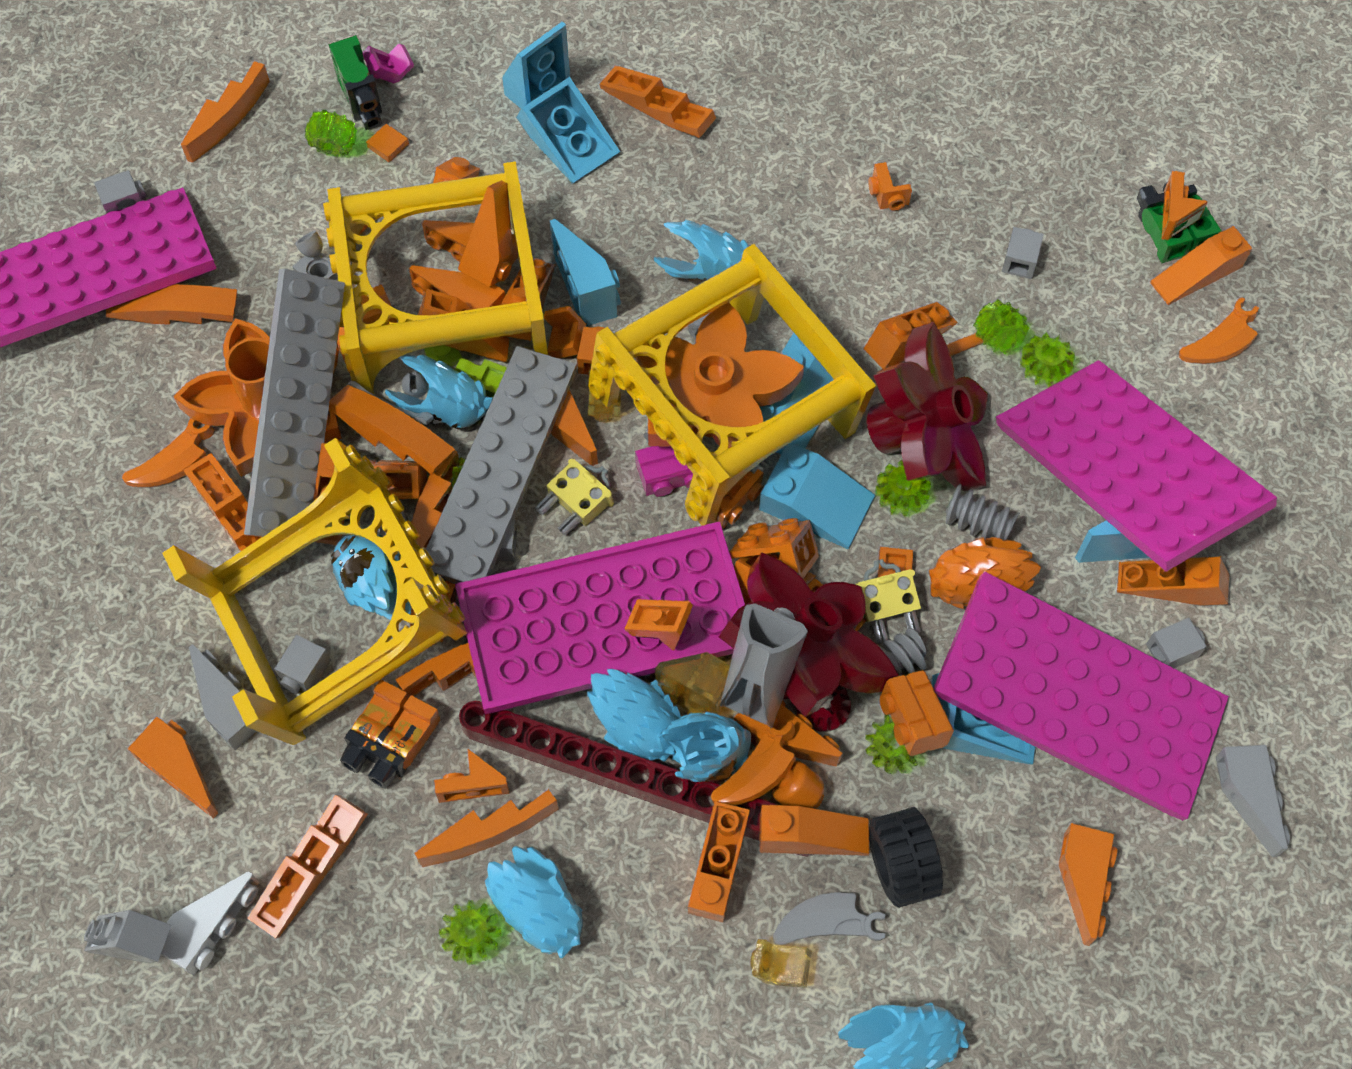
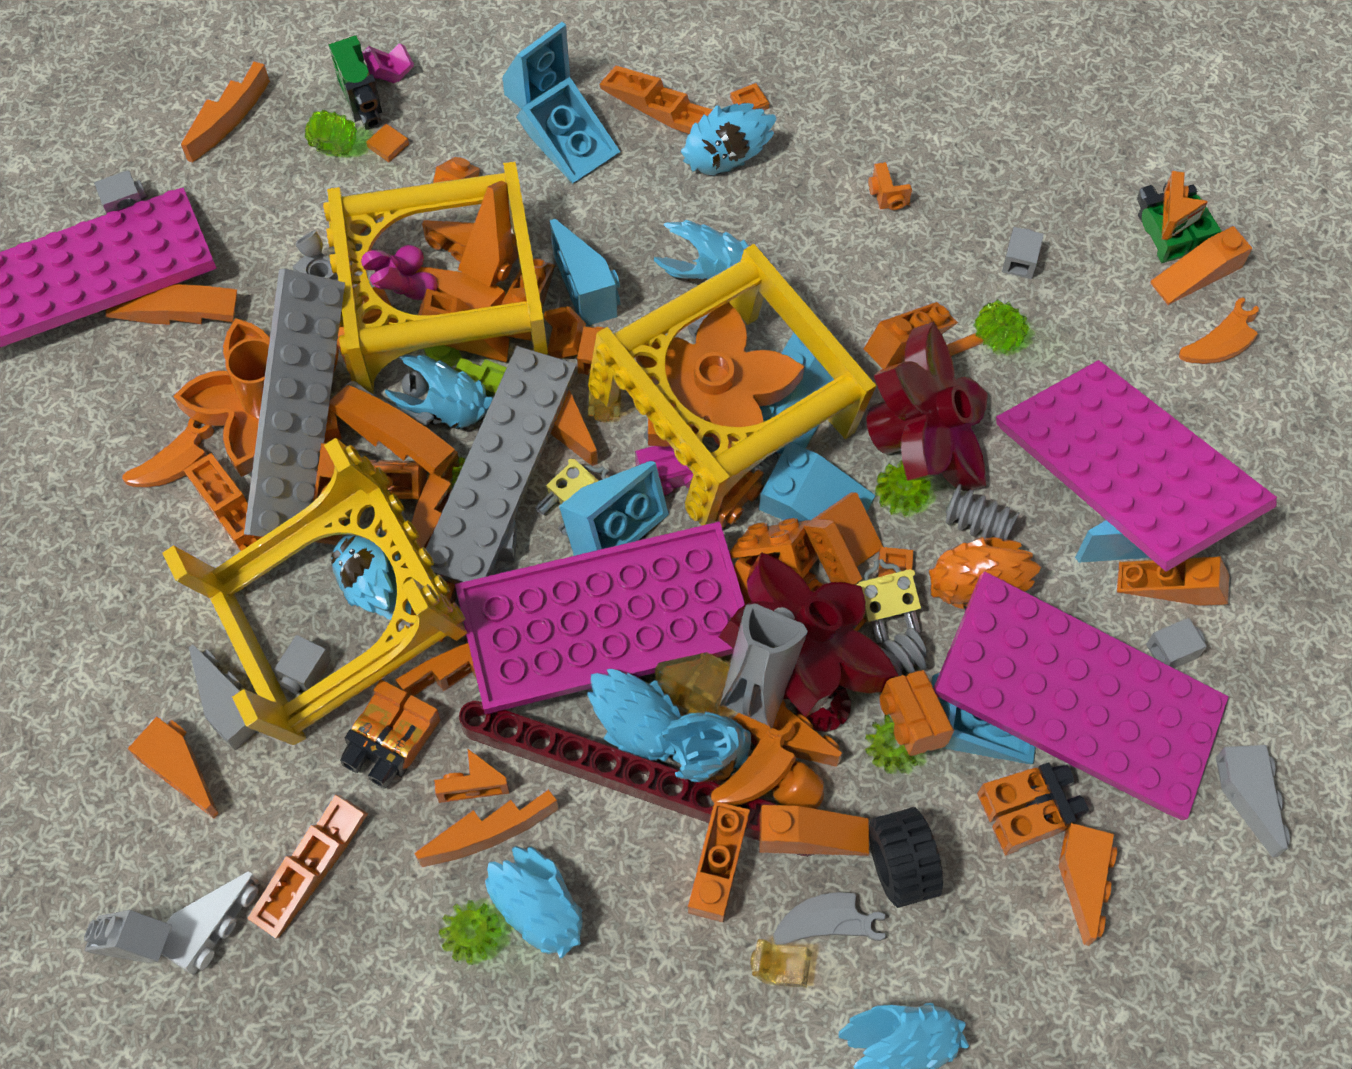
orange slope [624,599,693,650] -> none
clear neon green gear [1020,332,1075,388] -> none
none -> dark pink piece [361,245,437,301]
none -> medium azure slope [559,461,669,556]
none -> medium azure head [681,103,777,175]
none -> orange tile [730,83,770,110]
none -> orange bracket [803,492,883,584]
none -> orange hips [977,762,1089,856]

